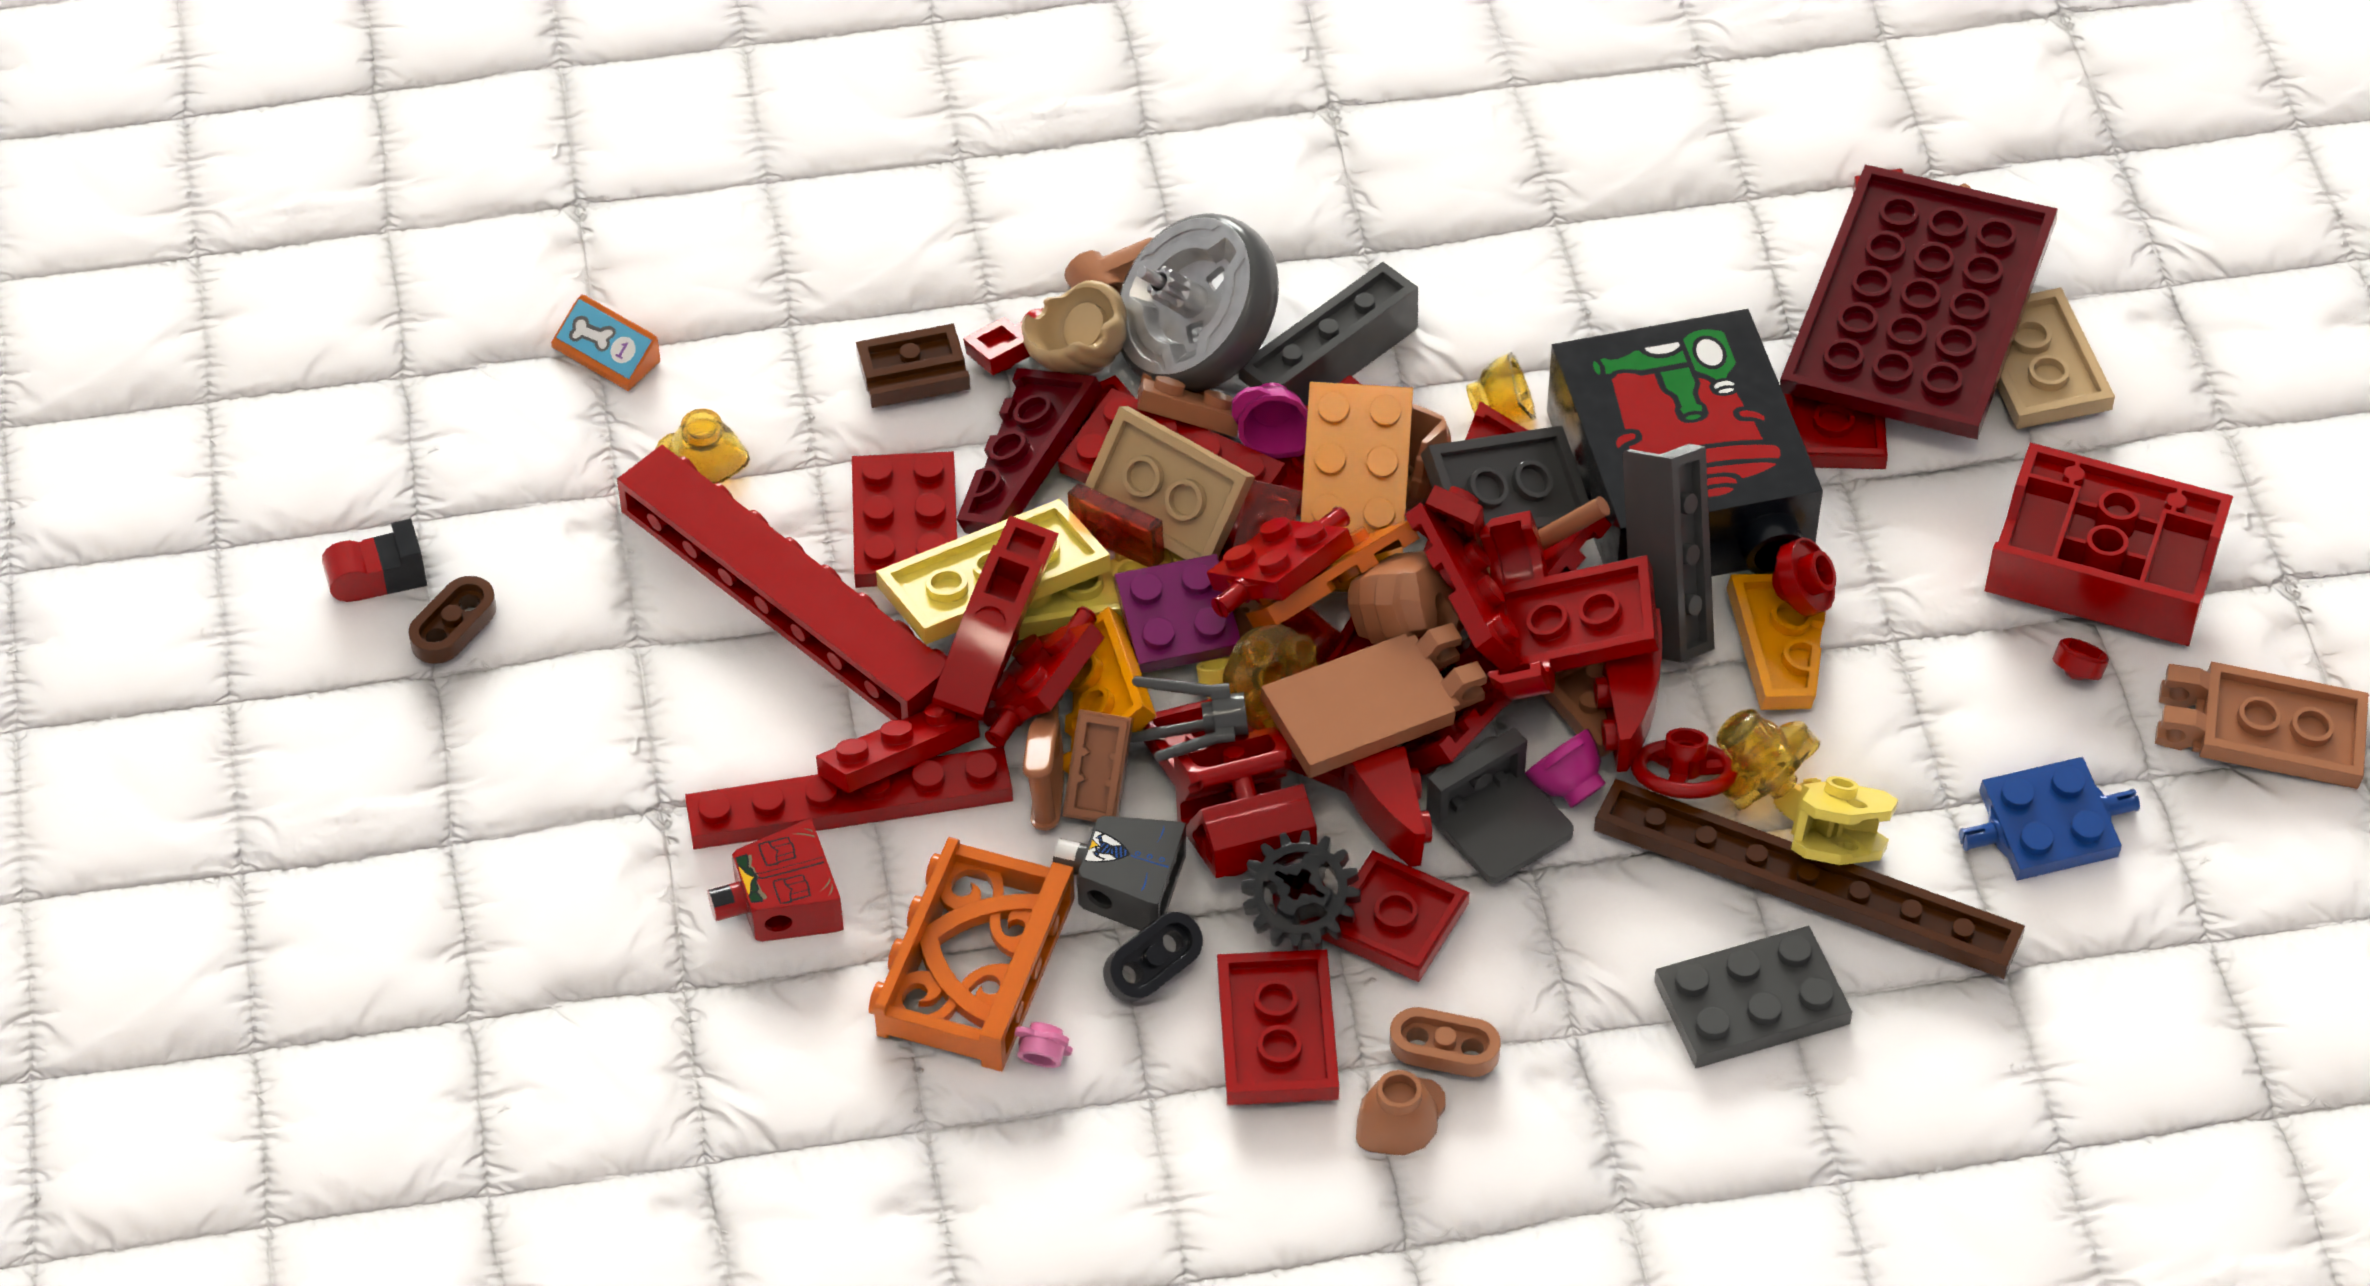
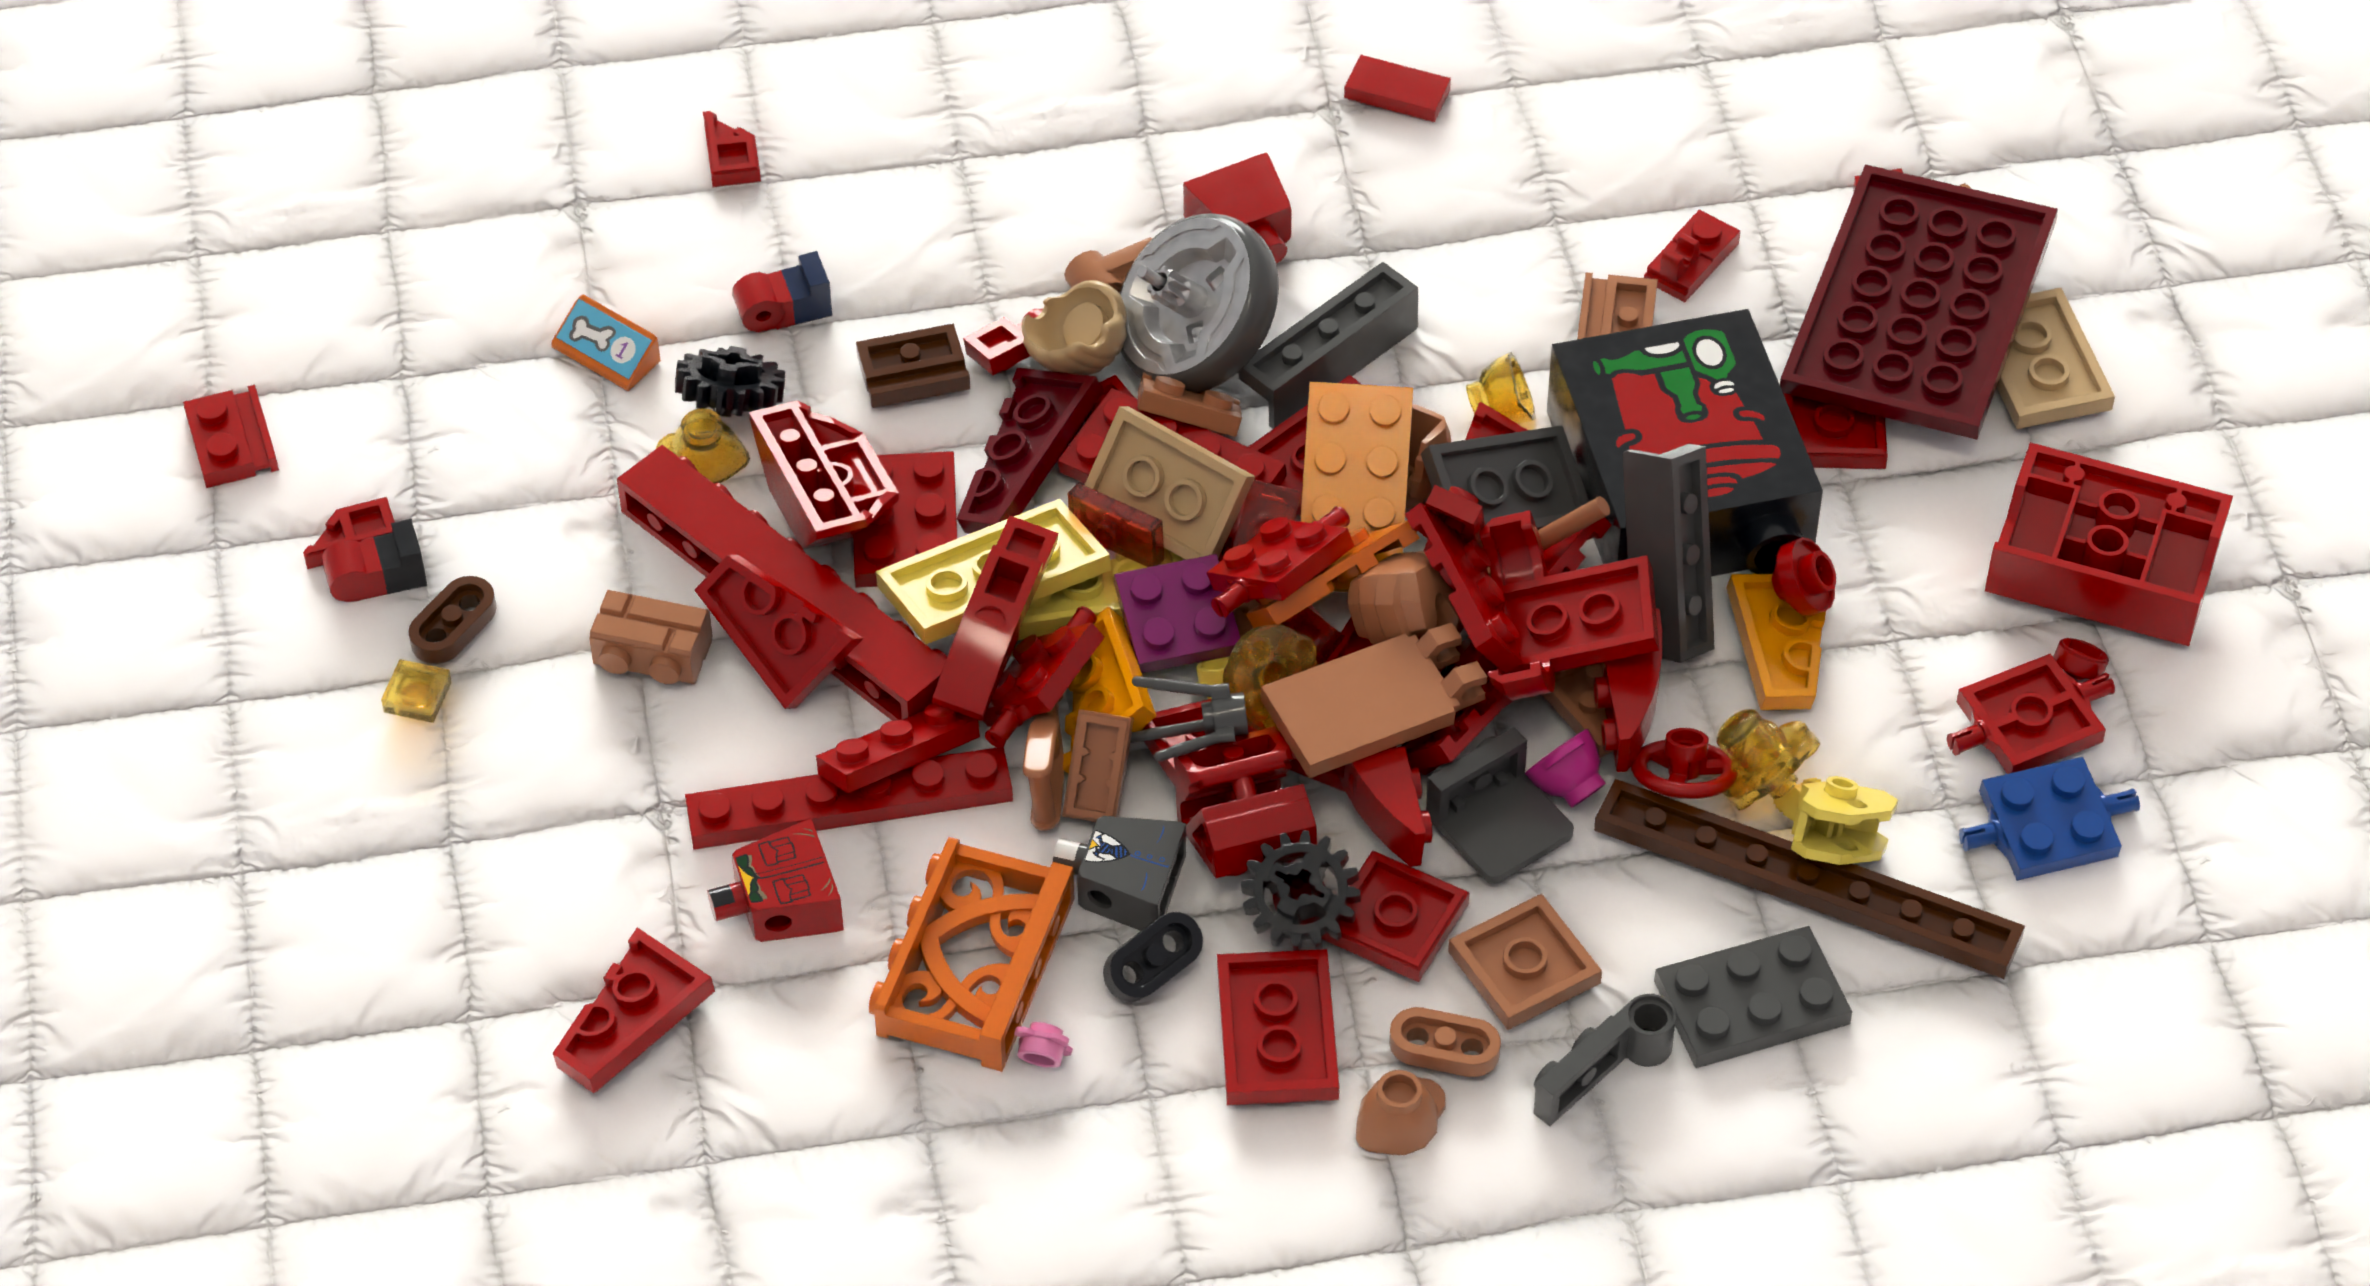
dark pink piece [1231,382,1308,459] -> none
nougat tile [2155,661,2369,789] -> none
none -> red plate [183,384,279,488]
none -> red tile [303,497,395,569]
none -> clear yellow plate [381,659,452,723]
none -> red wing [552,927,715,1094]
none -> nougat brick [589,590,713,684]
none -> black gear [674,346,786,417]
none -> red wing [694,555,864,709]
none -> red tile [703,111,761,187]
none -> leg [732,251,832,332]
none -> red wedge [749,400,899,549]
none -> red torso [1183,152,1292,264]
none -> red tile [1344,54,1451,122]
none -> nougat plate [1448,893,1602,1030]
none -> dark grey plate [1533,994,1676,1126]
none -> nougat plate [1577,272,1658,339]
none -> red plate [1644,209,1741,302]
none -> red plate [1947,653,2115,774]

